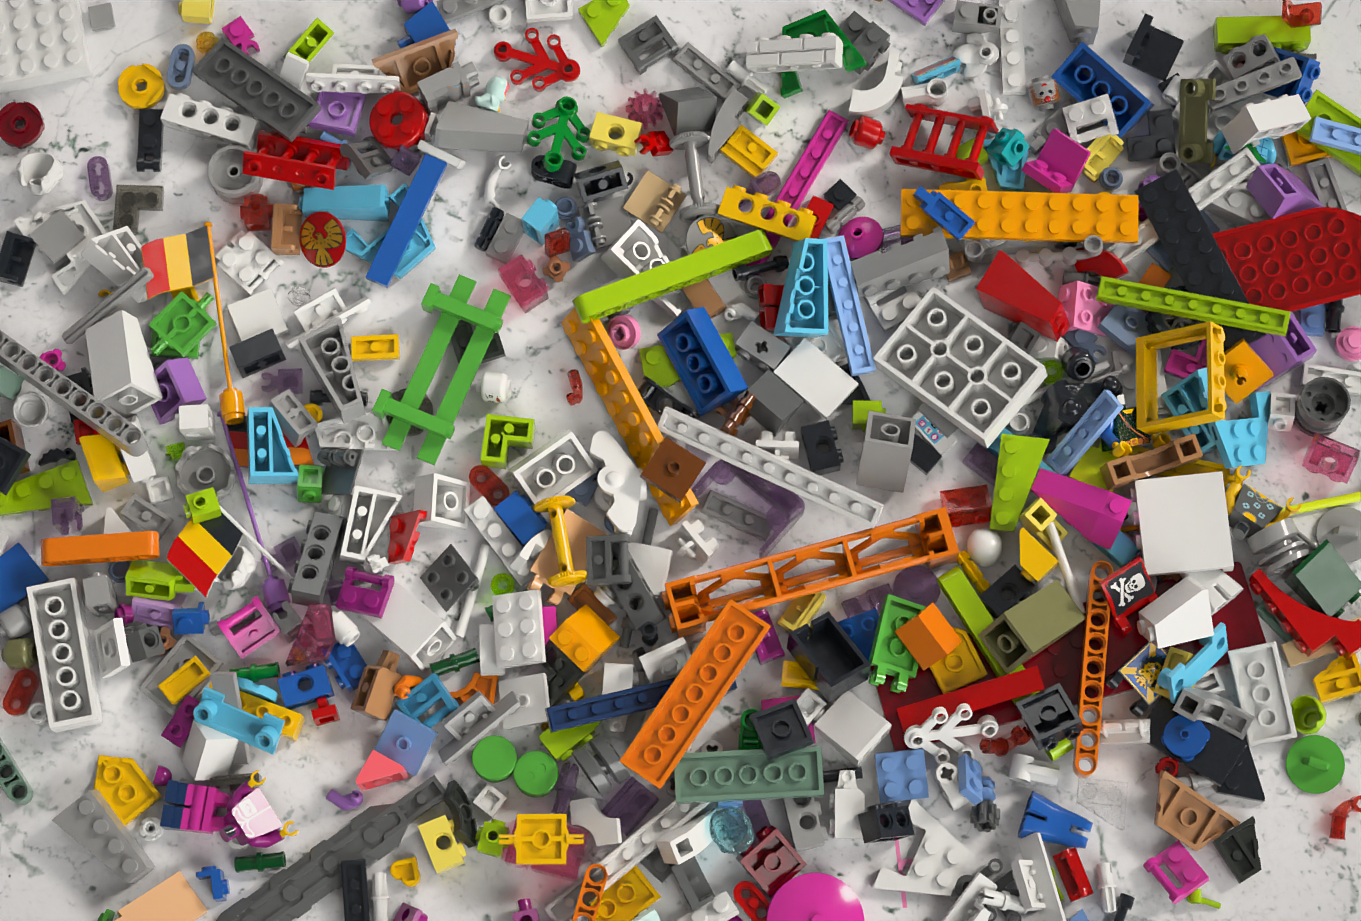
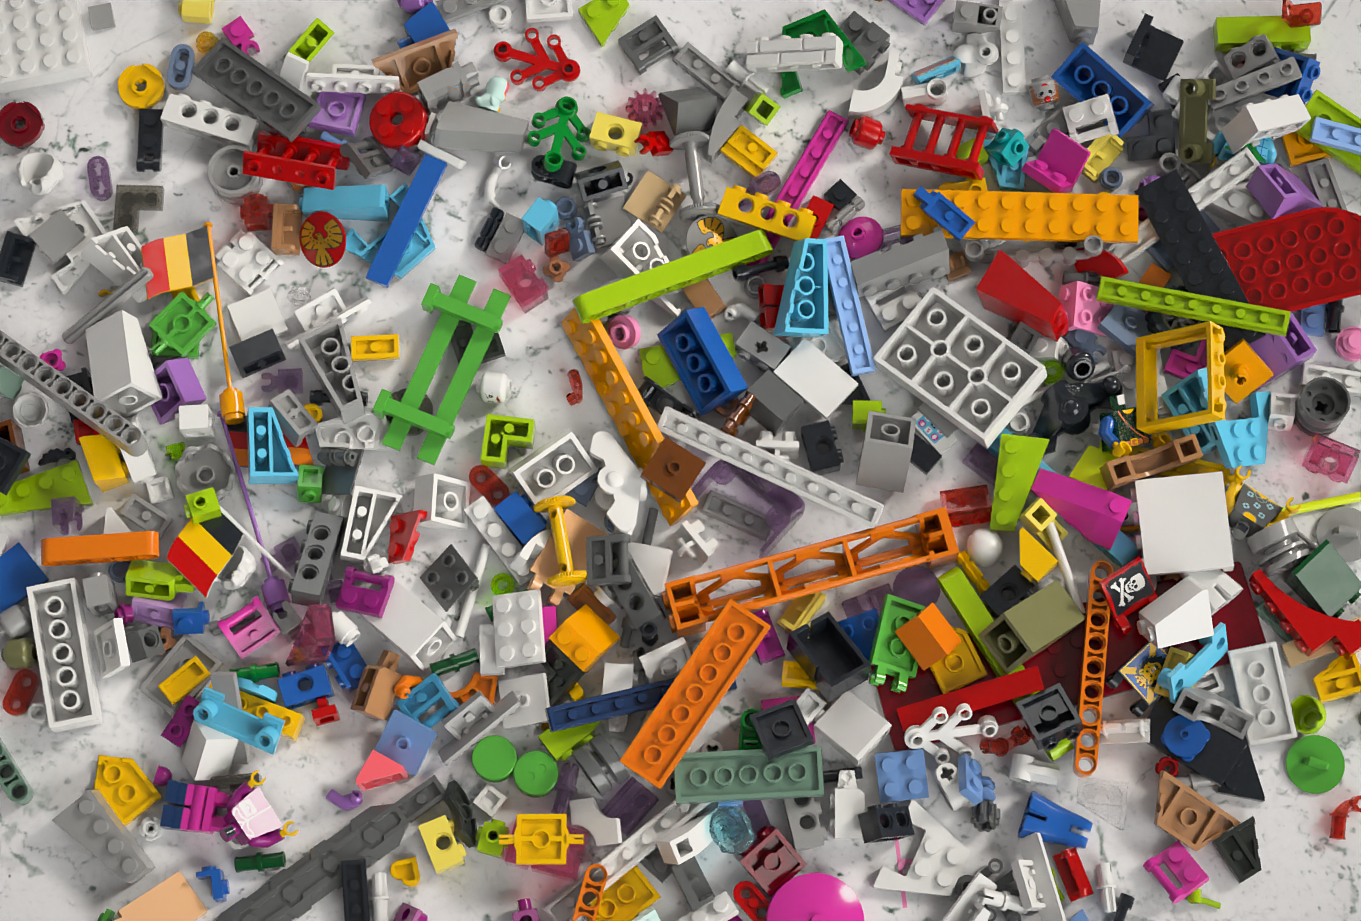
light blue plate [1046,390,1124,476] -> none

